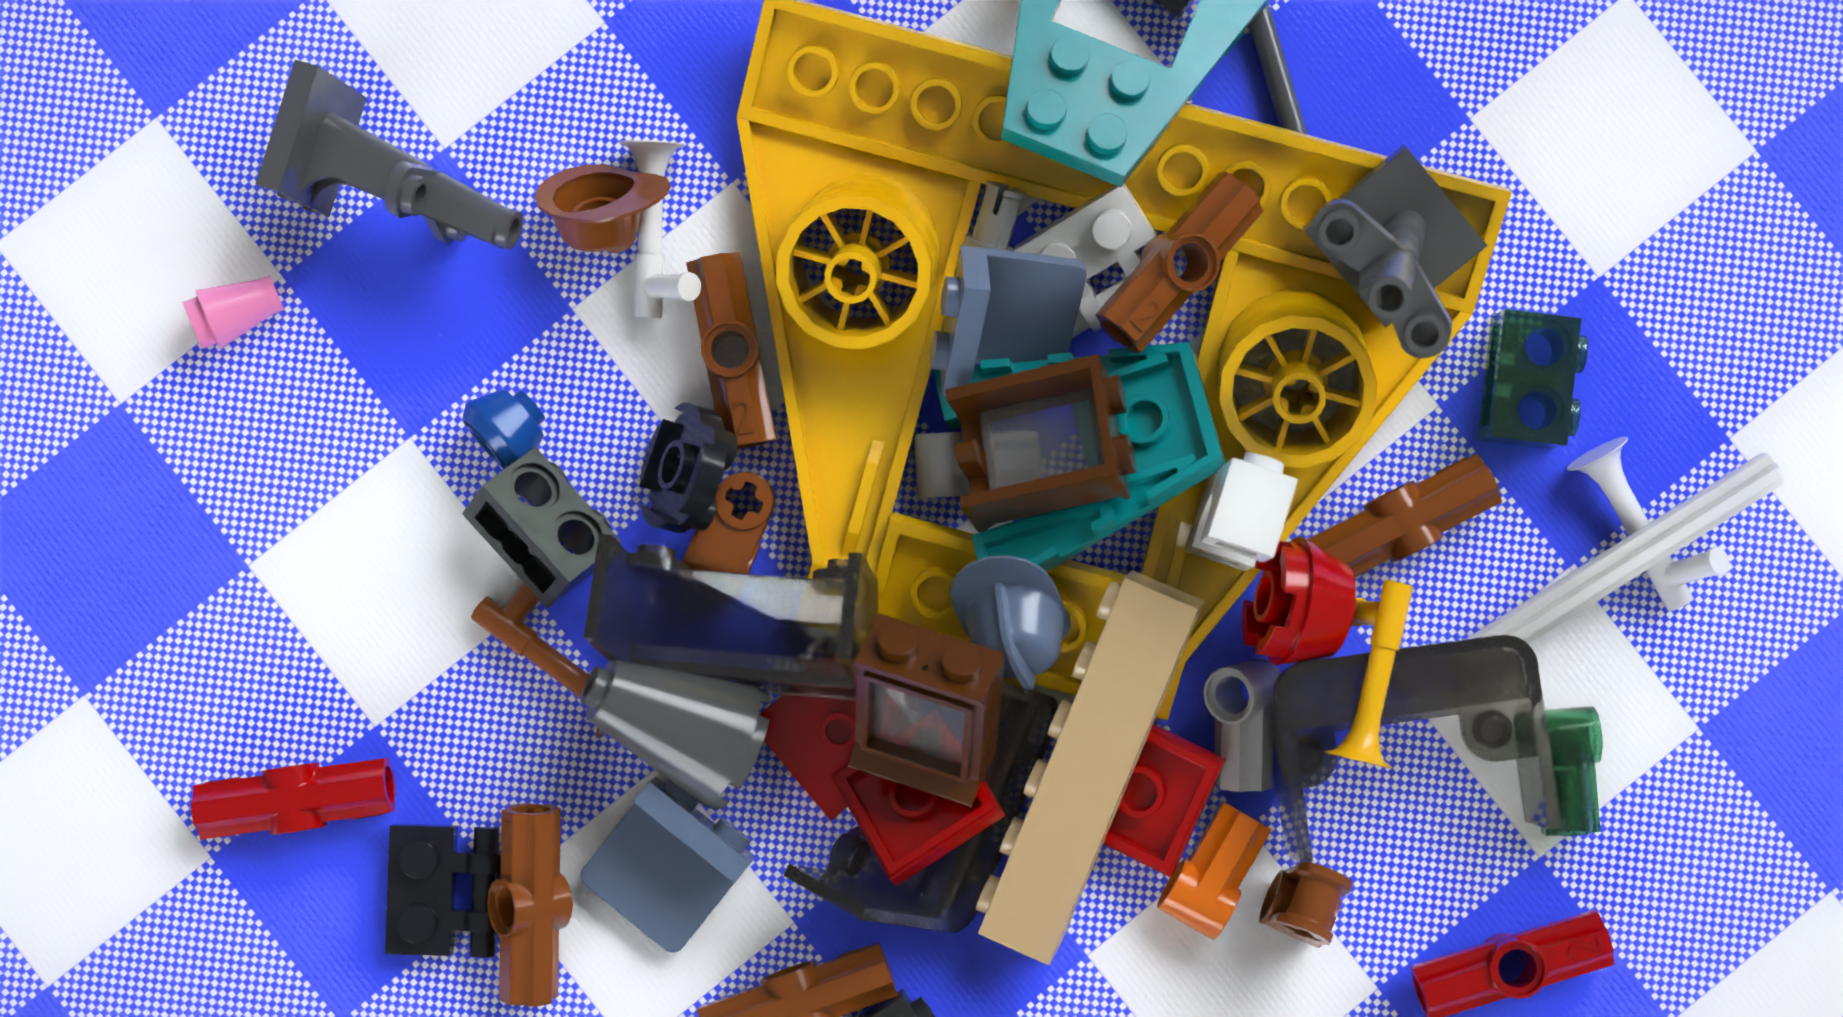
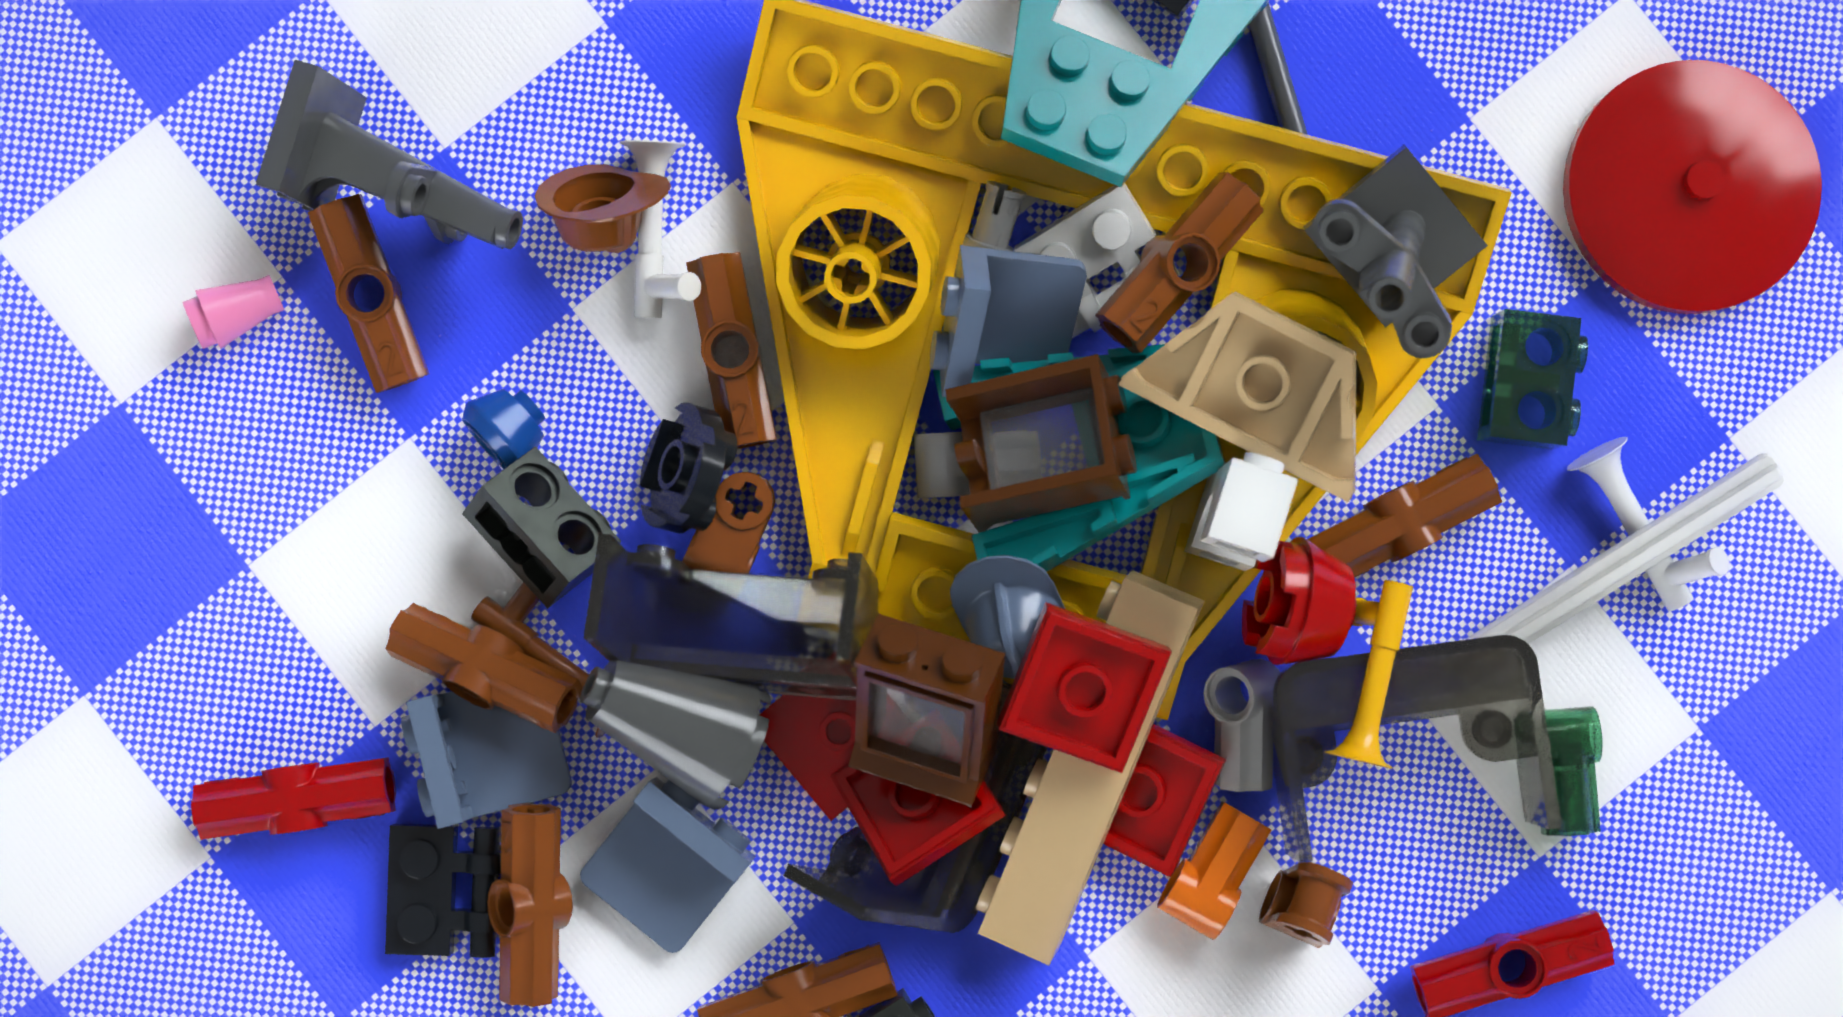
none -> dark orange piece [307,194,430,393]
none -> dark orange piece [385,603,582,733]
none -> sand blue bracket [401,691,572,829]
none -> red plate [997,602,1172,773]
none -> tan wing [1118,292,1356,502]
none -> red dish [1563,60,1822,314]

